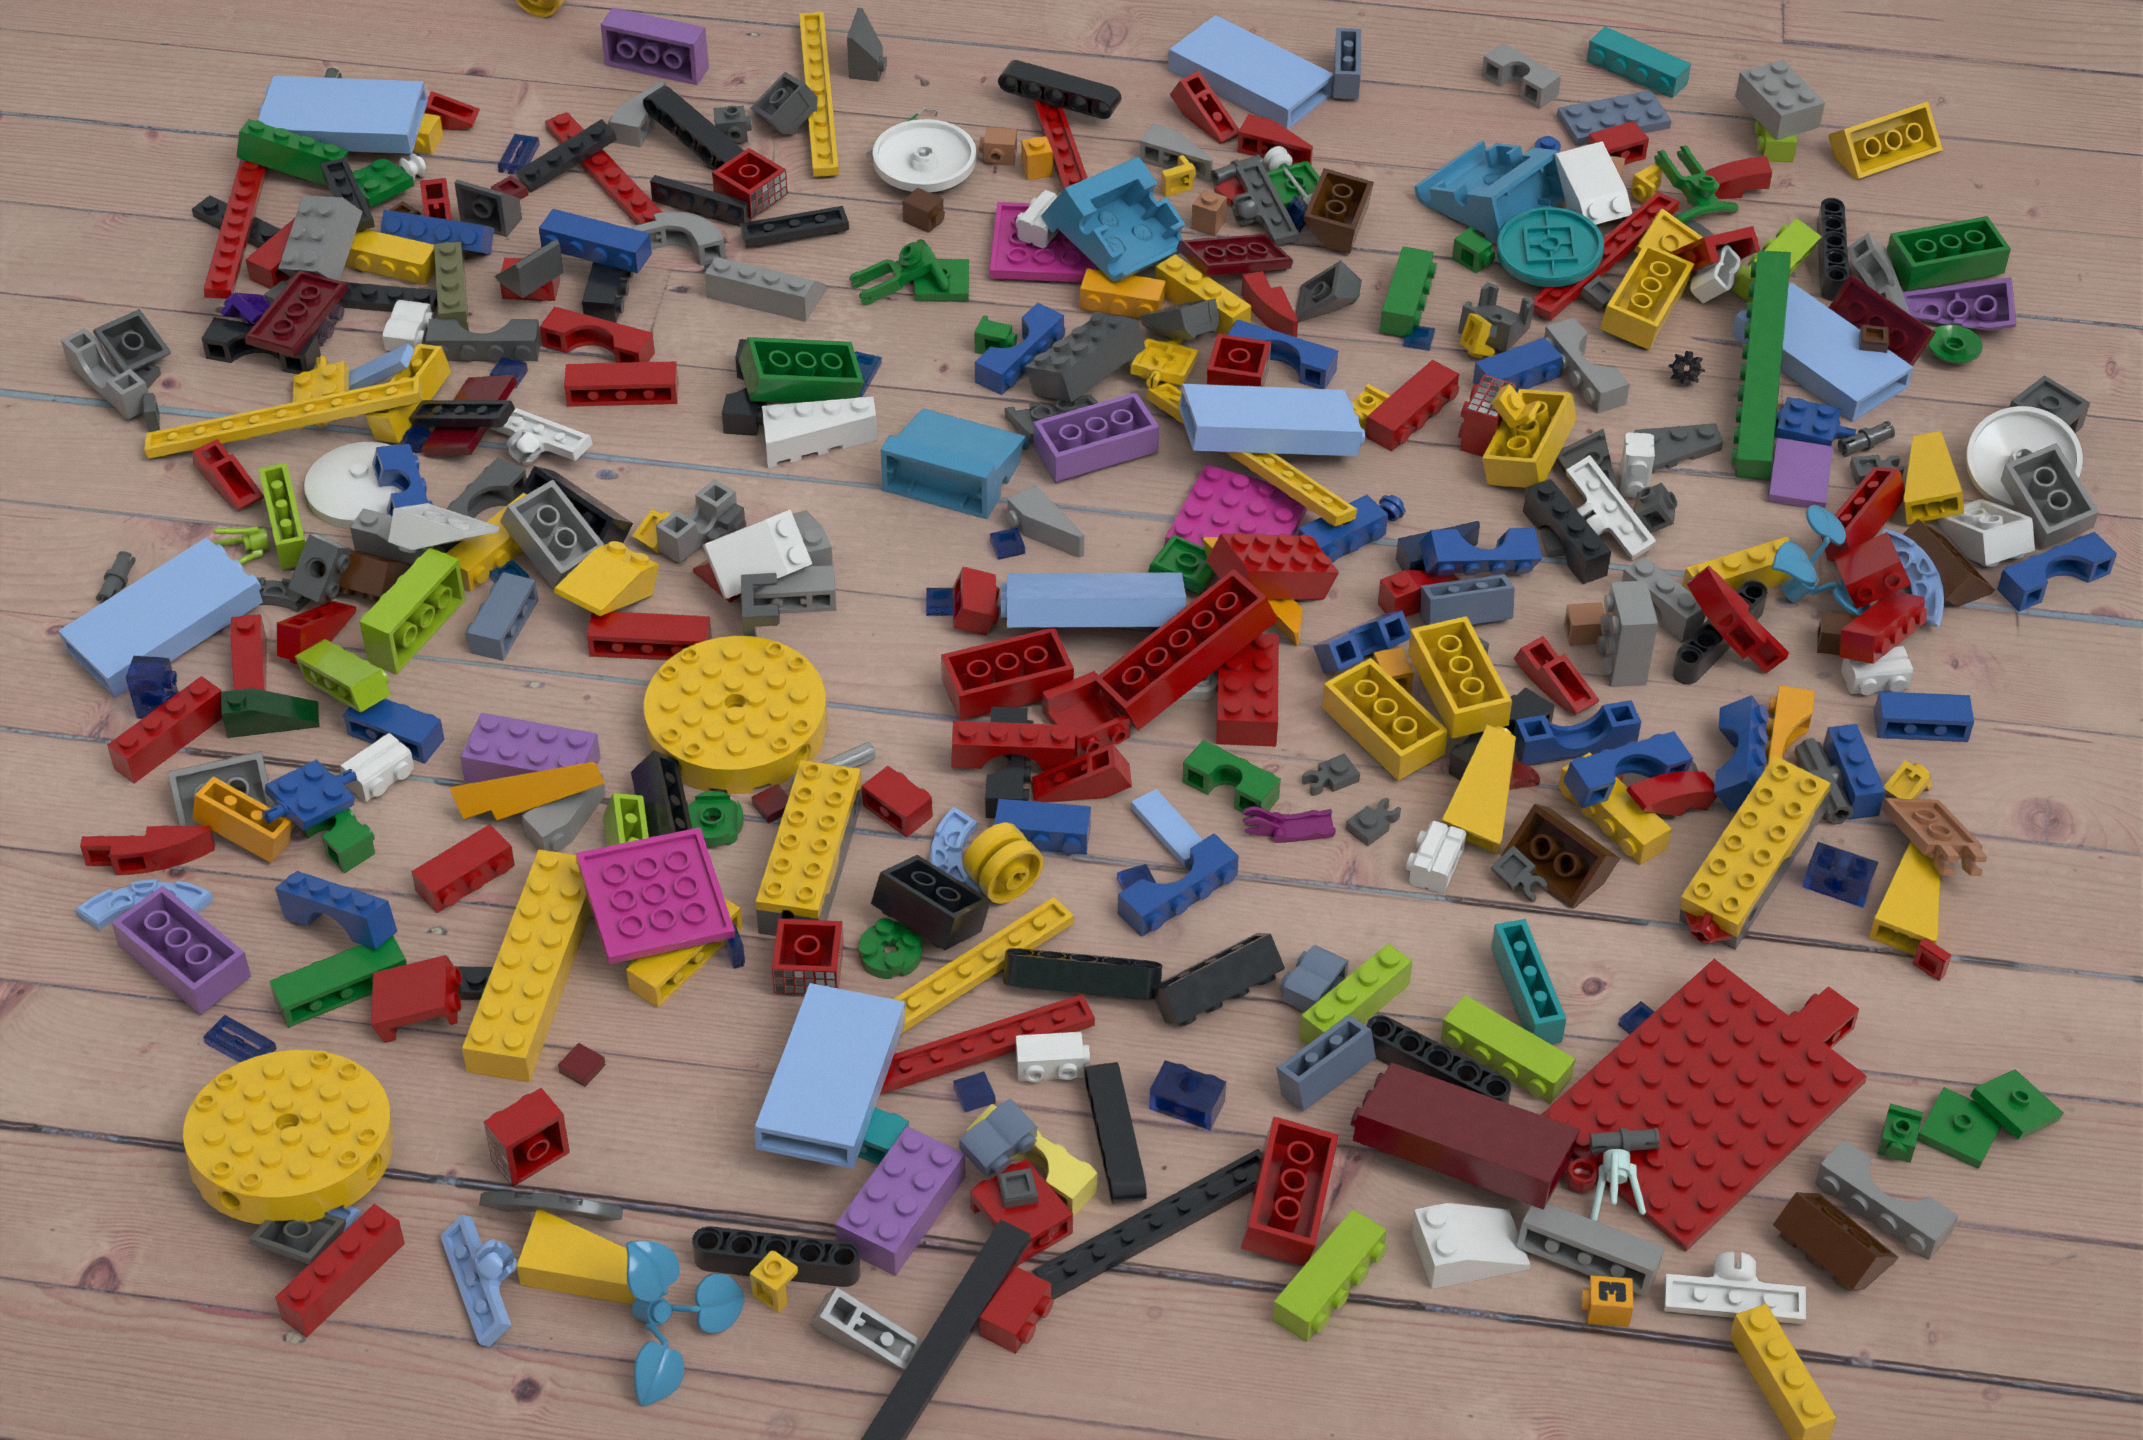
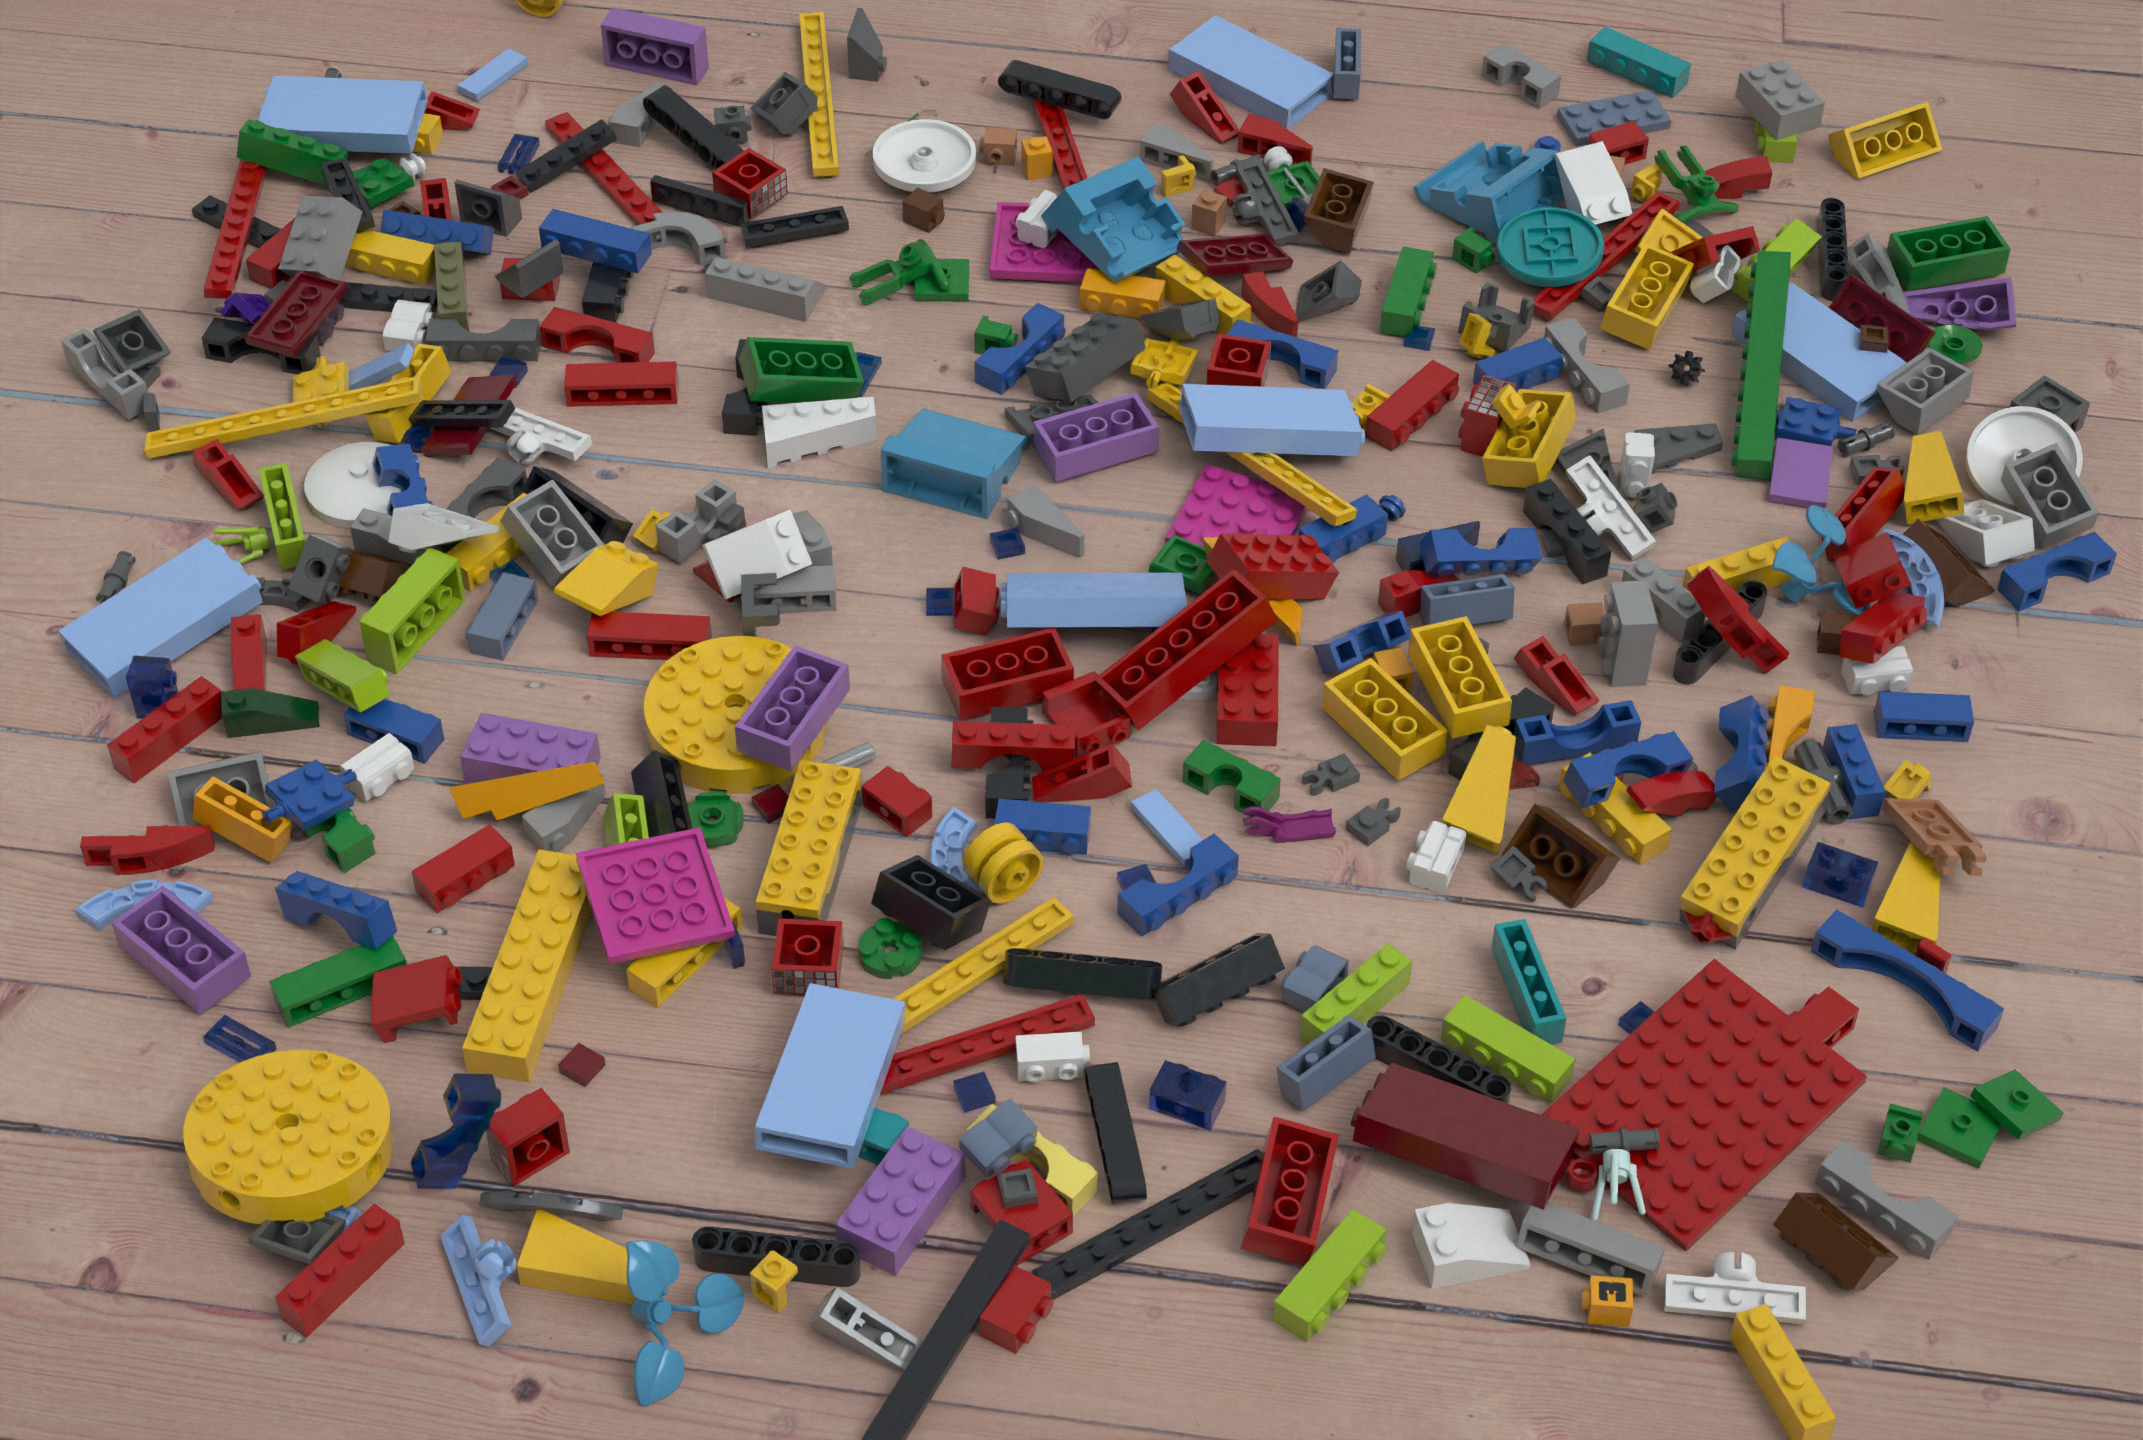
none -> clear blue arch [410,1073,502,1189]
none -> light blue tile [458,48,528,101]
none -> medium lavender brick [735,646,850,772]
none -> blue arch [1811,909,2004,1052]
none -> light grey slope [1876,347,1974,435]

